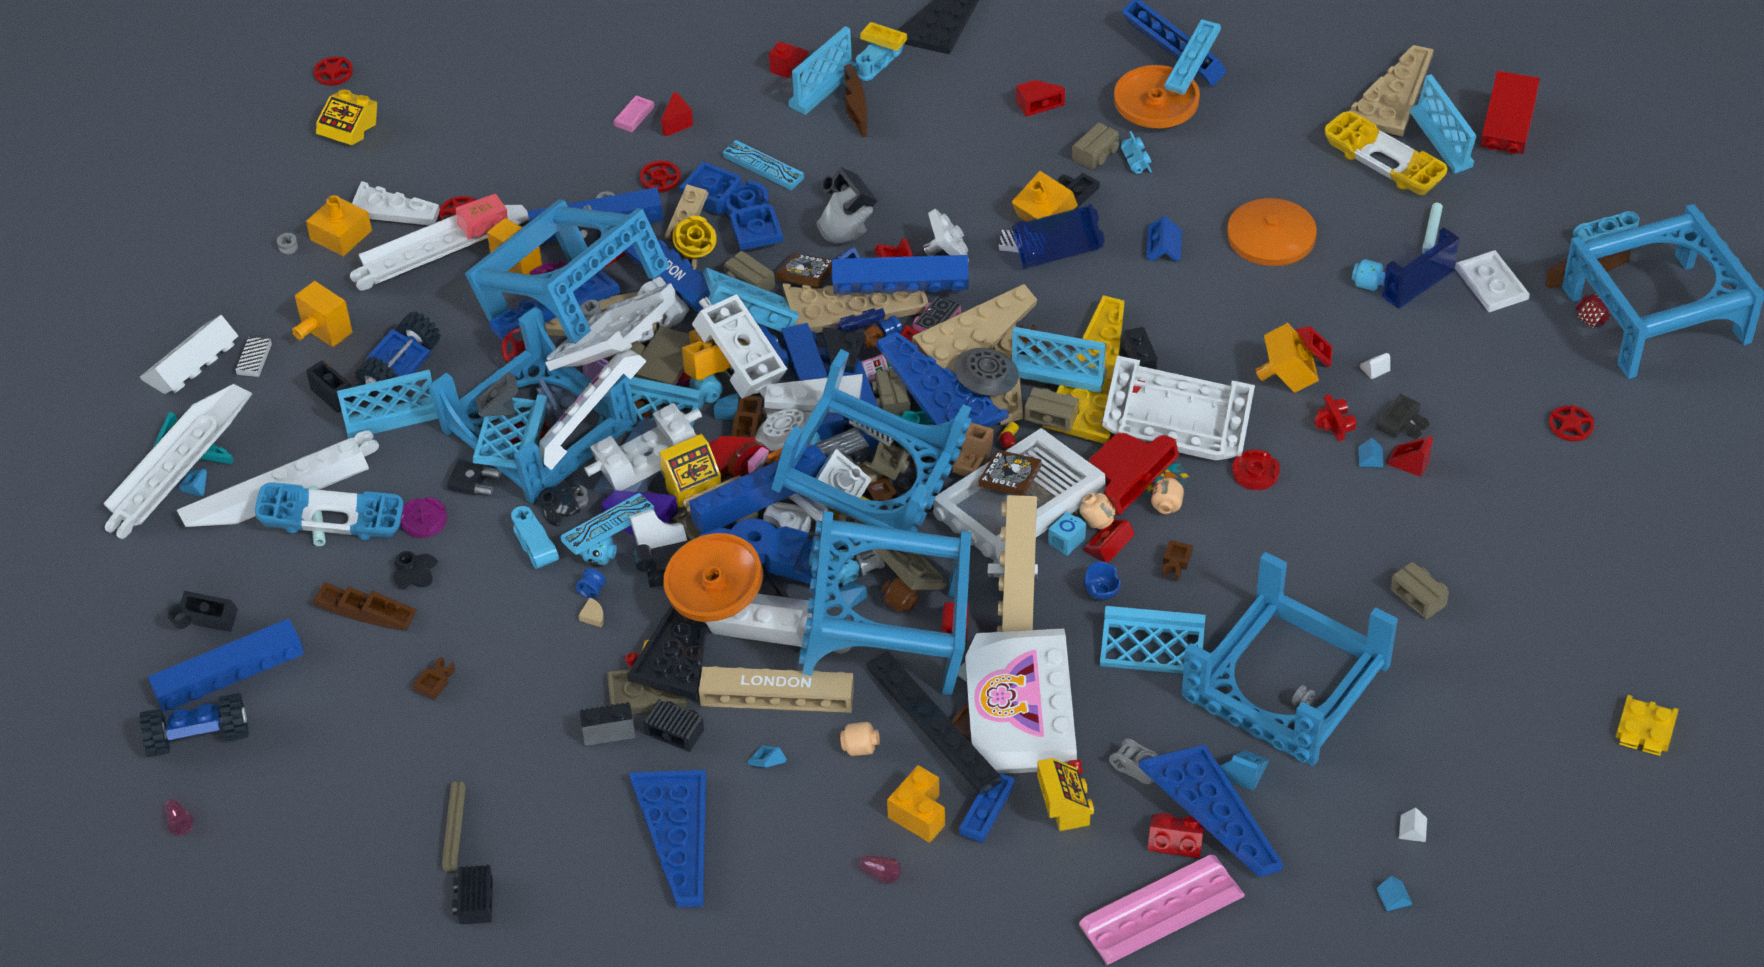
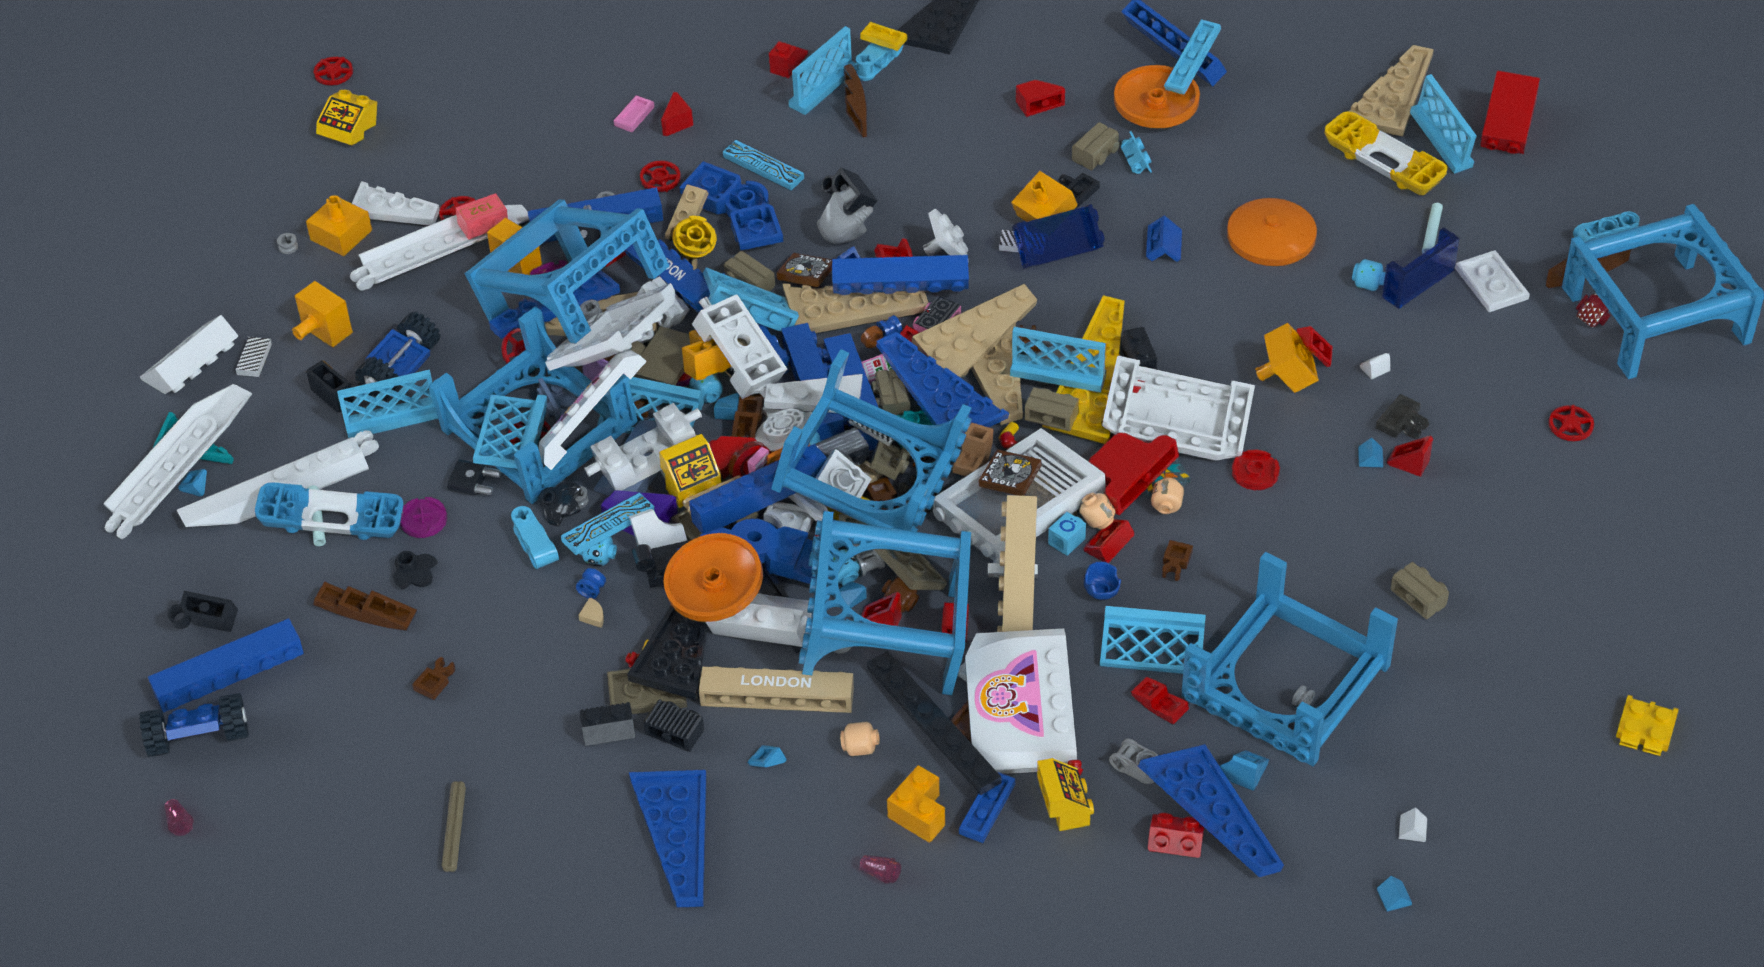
black brick [452,864,493,924] -> none
dark grey slope [476,372,518,417] -> none
black wing [822,327,866,373] -> none
clear blue plate [836,308,886,331] -> none
flat silver wheel [954,348,1019,396] -> none
bright pink plate [1079,855,1245,965] -> none
red hips [1314,394,1356,441] -> none
none -> red slope [861,592,902,626]
none -> red slope [1131,677,1189,725]

